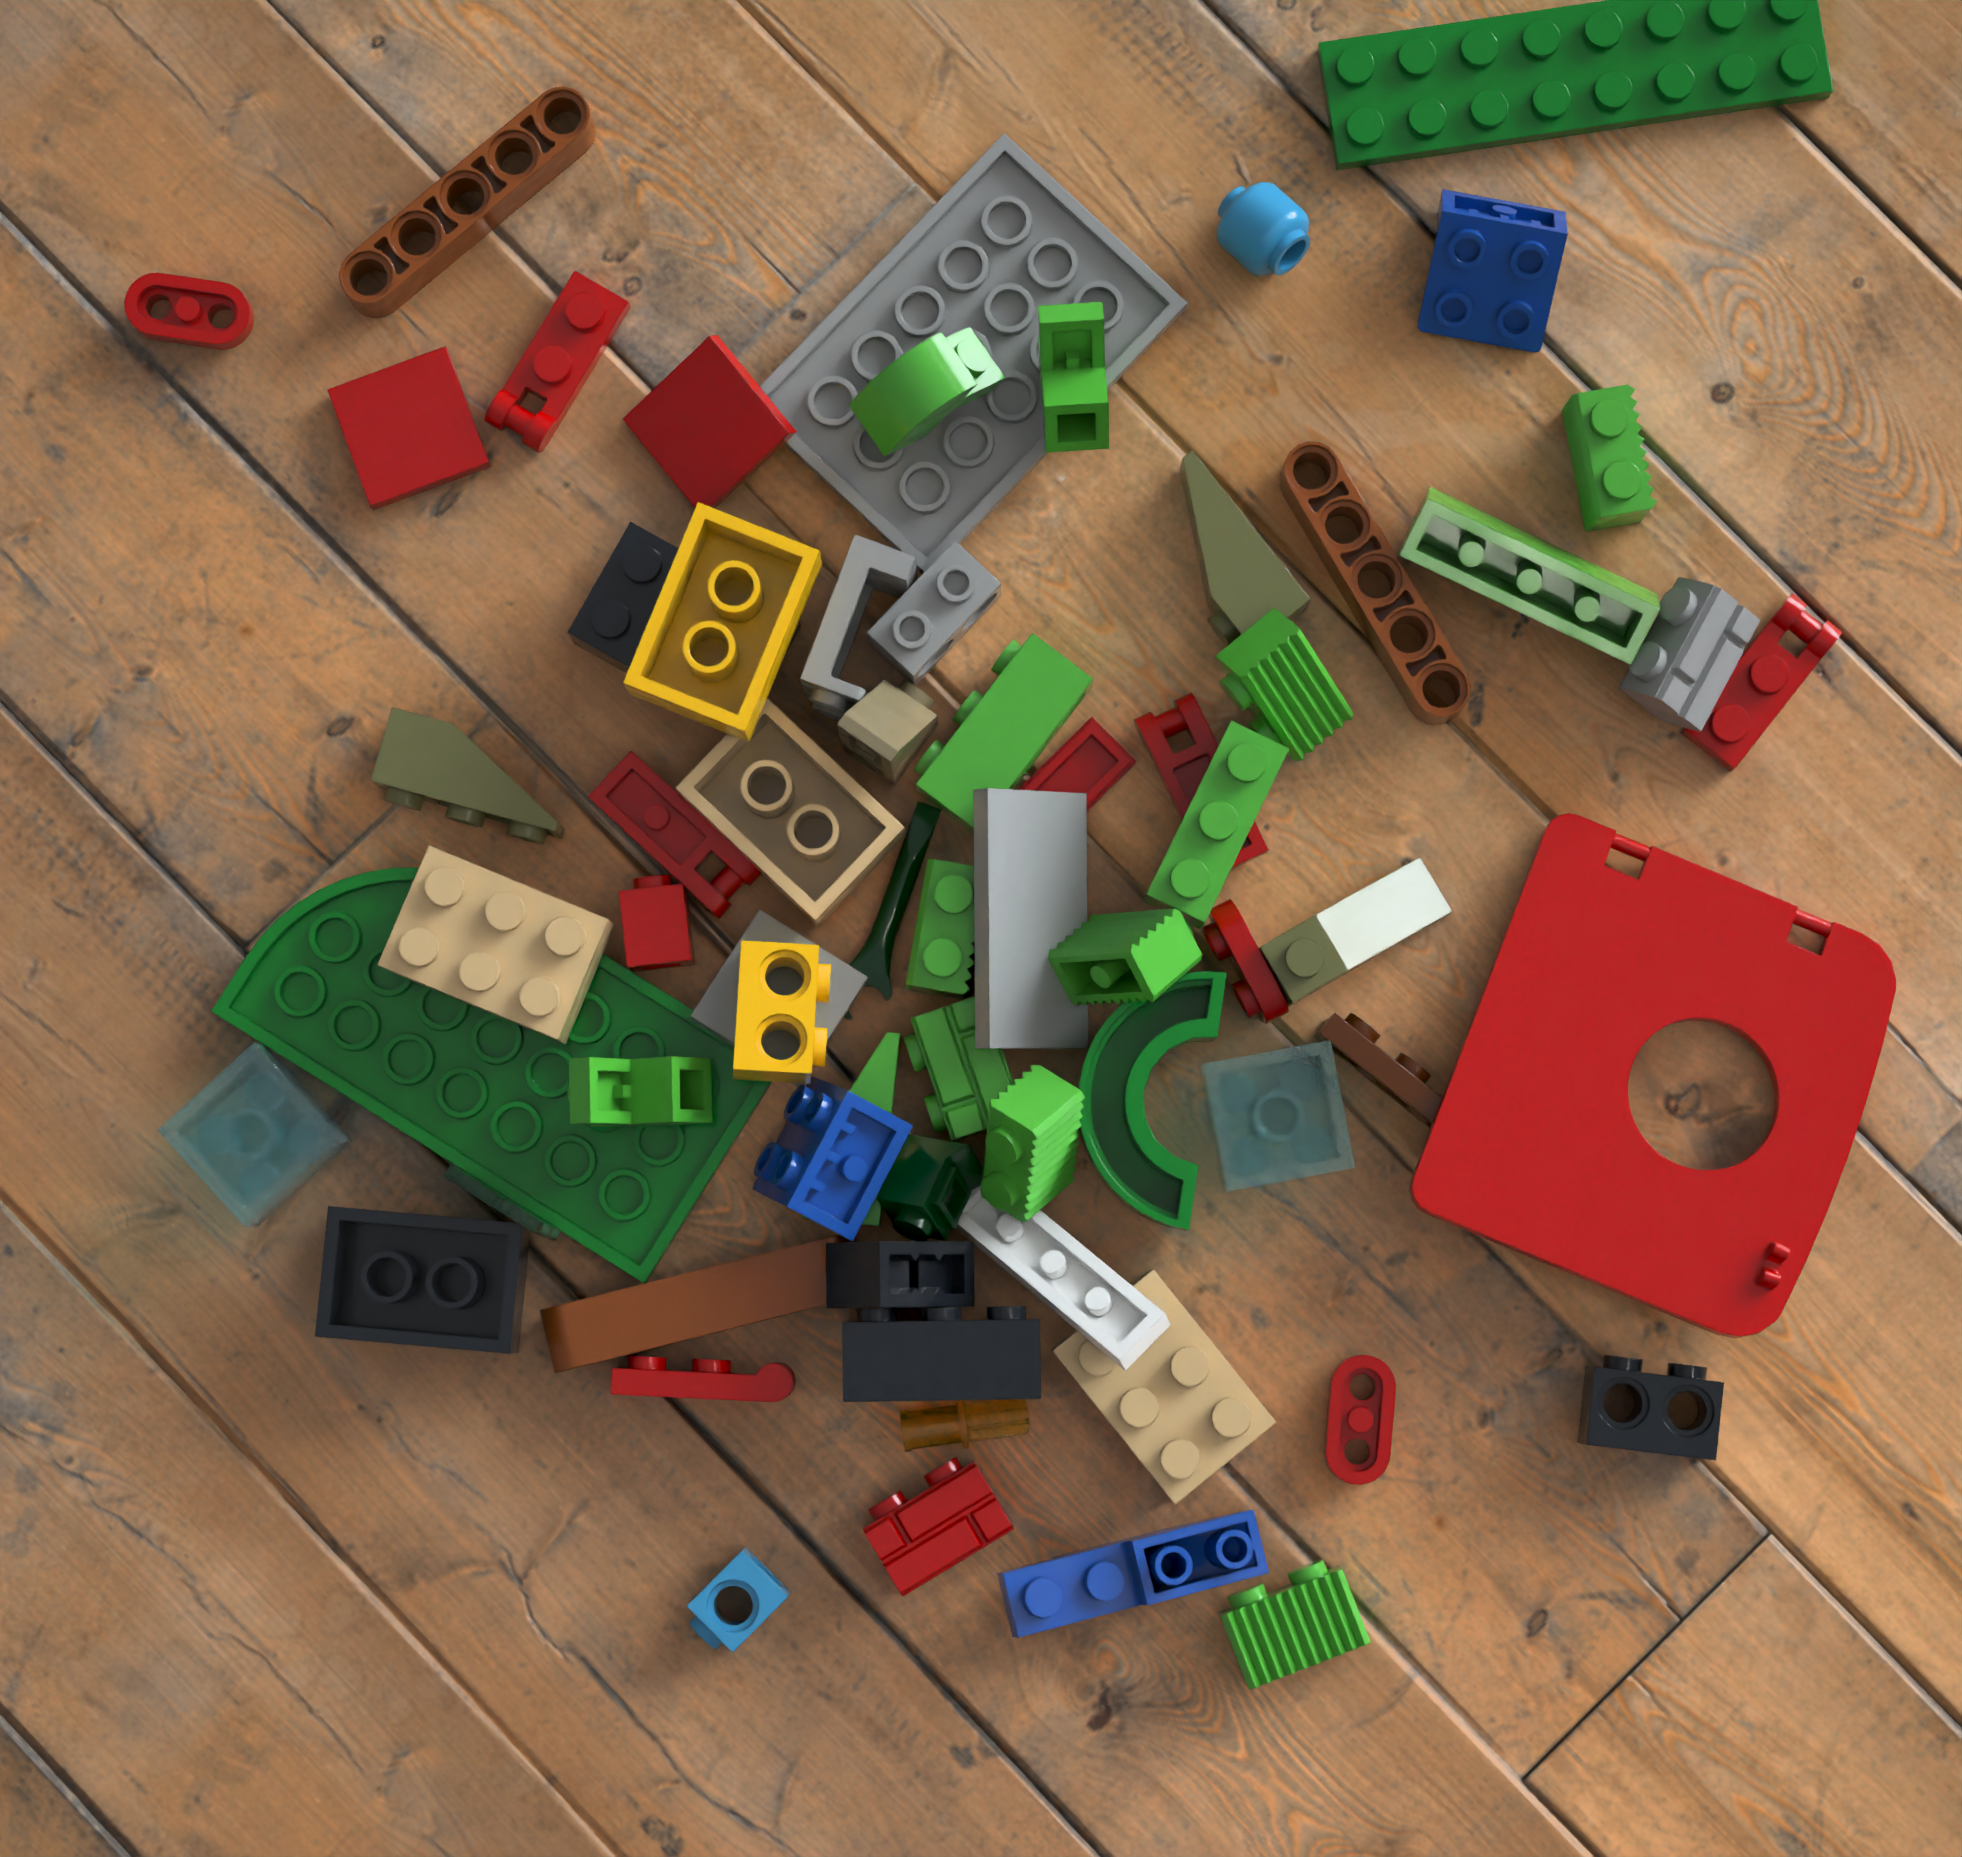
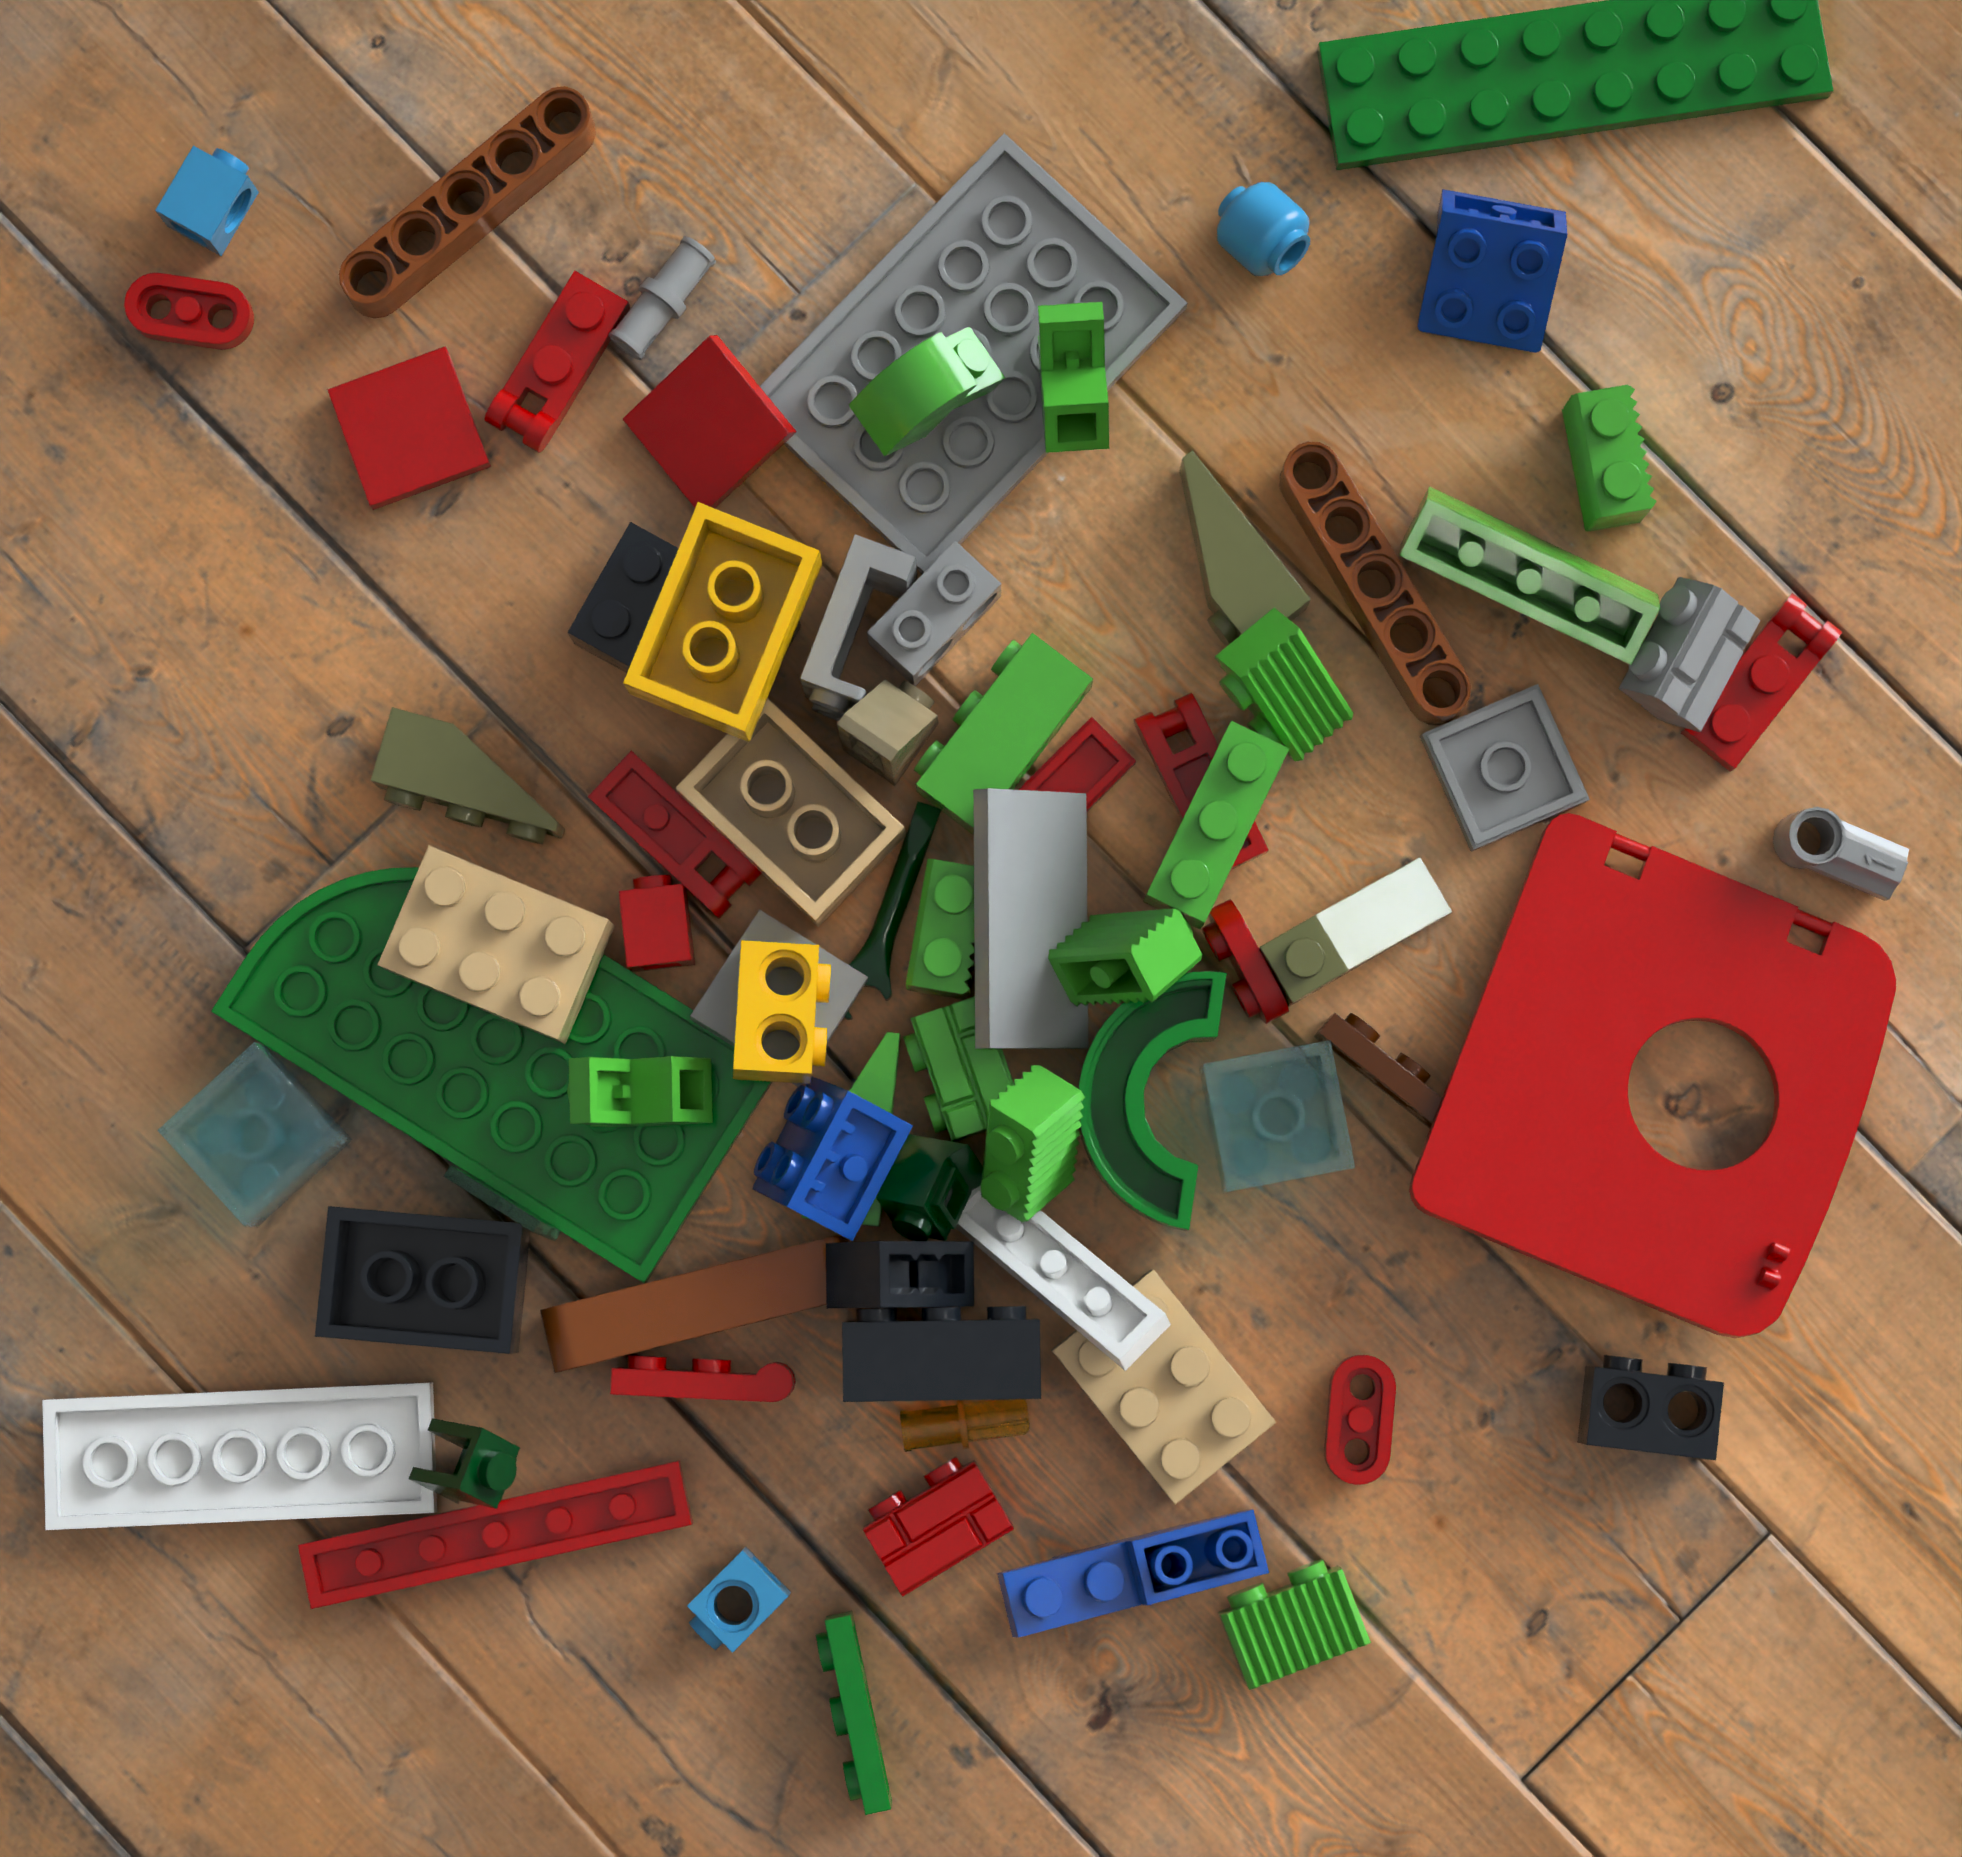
none -> white plate [42,1382,437,1530]
none -> dark azure brick [155,146,259,256]
none -> red plate [298,1460,693,1609]
none -> dark green window [409,1418,520,1509]
none -> light grey pin [609,236,716,360]
none -> green plate [816,1610,892,1815]
none -> light grey tile [1420,684,1590,852]
none -> light grey piece [1773,807,1909,901]

